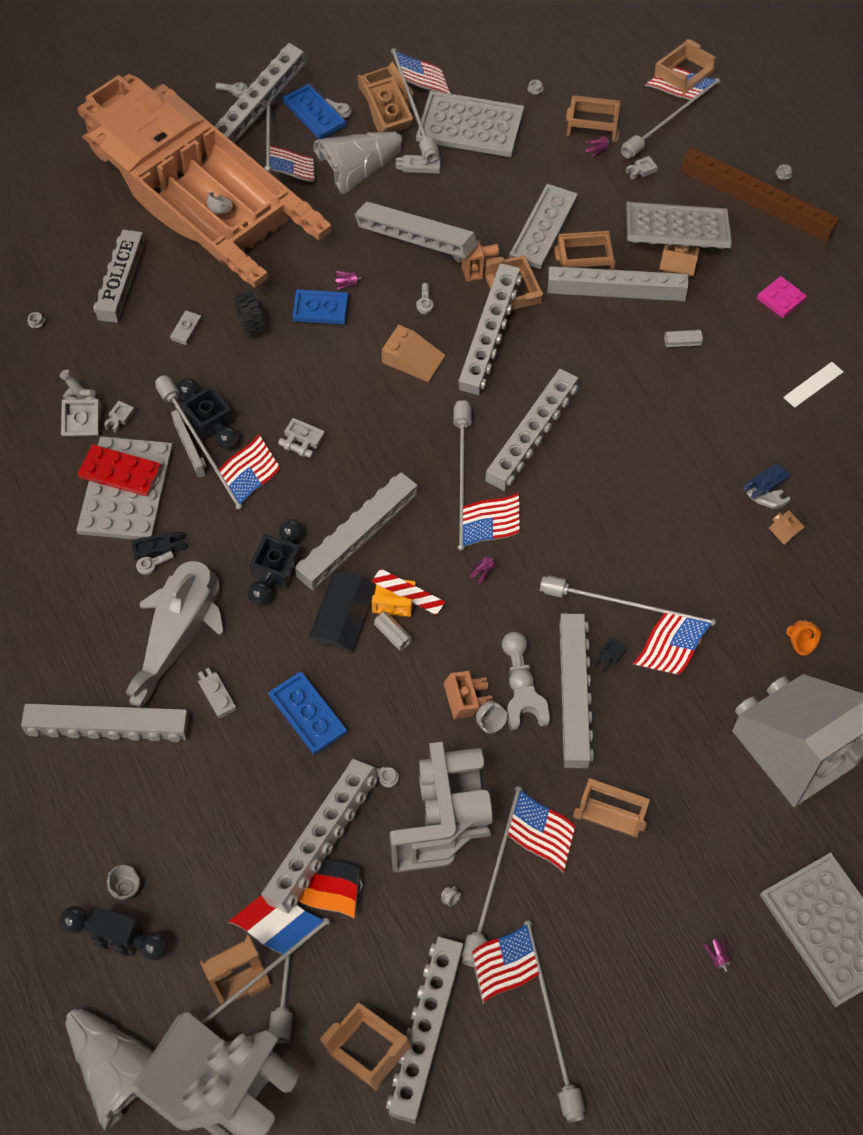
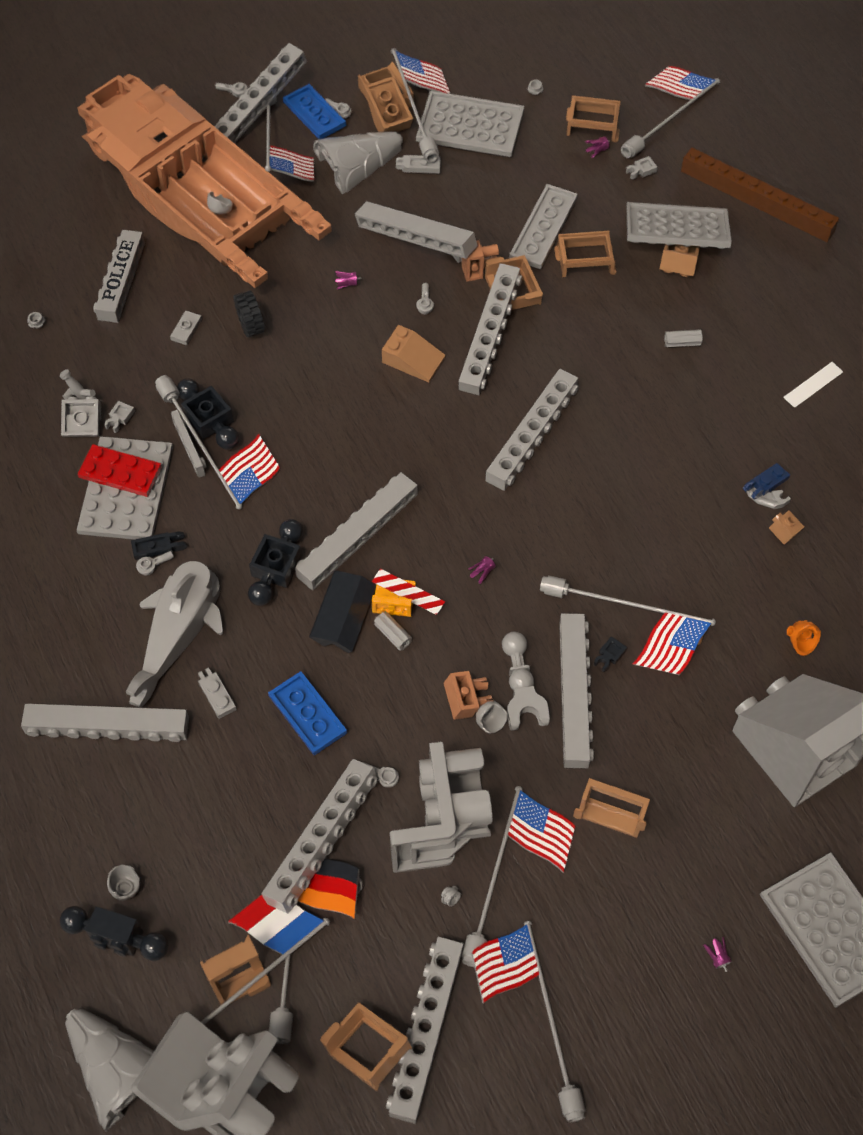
light grey plate [278,418,325,458] -> none
blue plate [292,290,348,325] -> none
flag [453,400,519,551] -> none
light grey brick [547,266,688,301] -> none
medium nougat piece [655,39,716,94] -> none
dark pink plate [757,276,807,318] -> none
light grey plate [776,164,792,180] -> none

